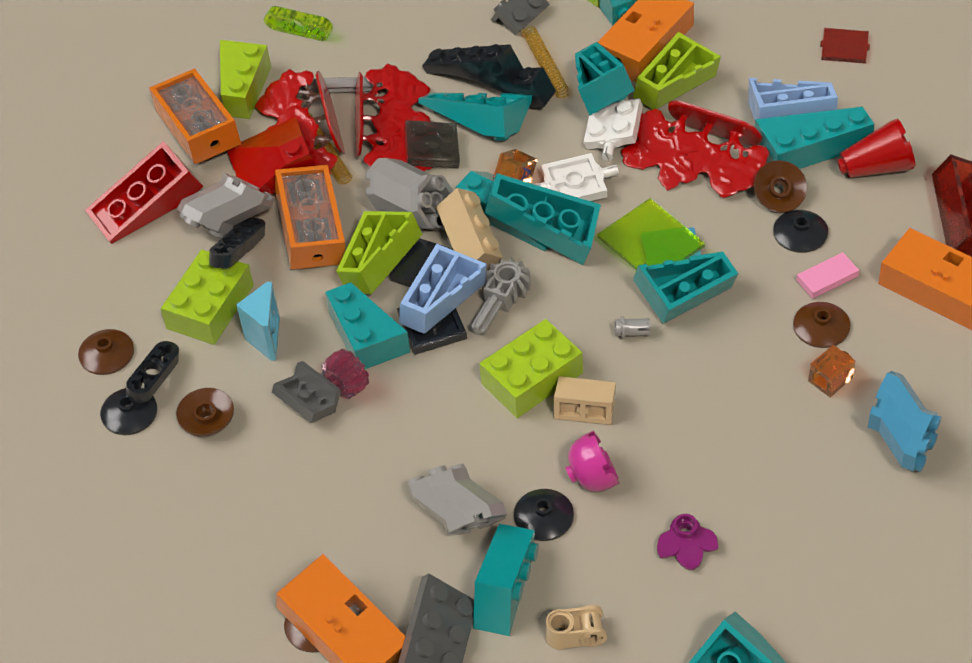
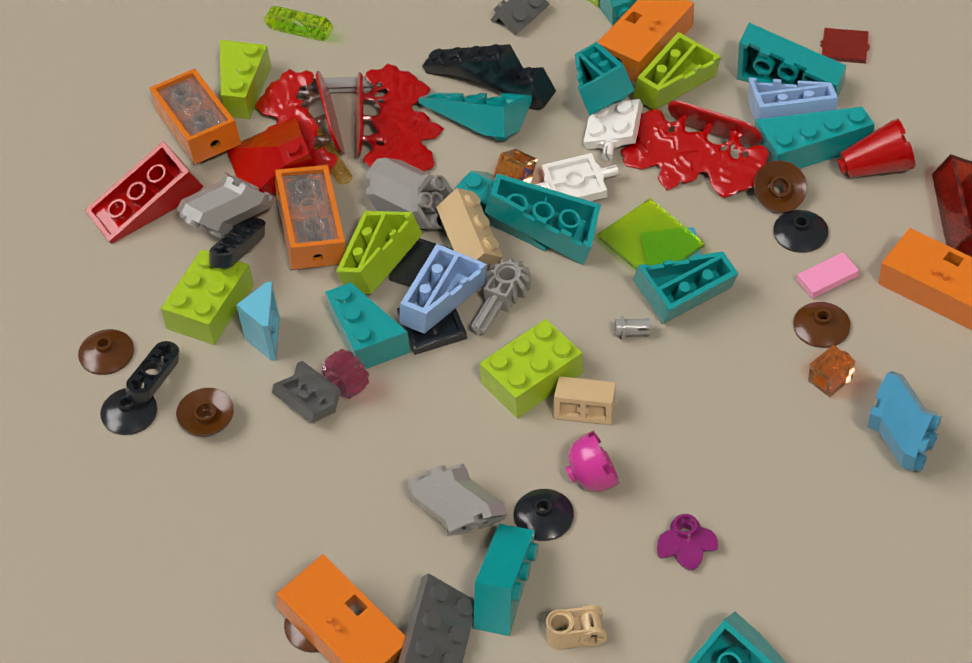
clear smoke plate [404,120,460,169] -> none
clear yellow piece [522,26,569,98] -> none
none -> teal wedge [737,22,846,97]

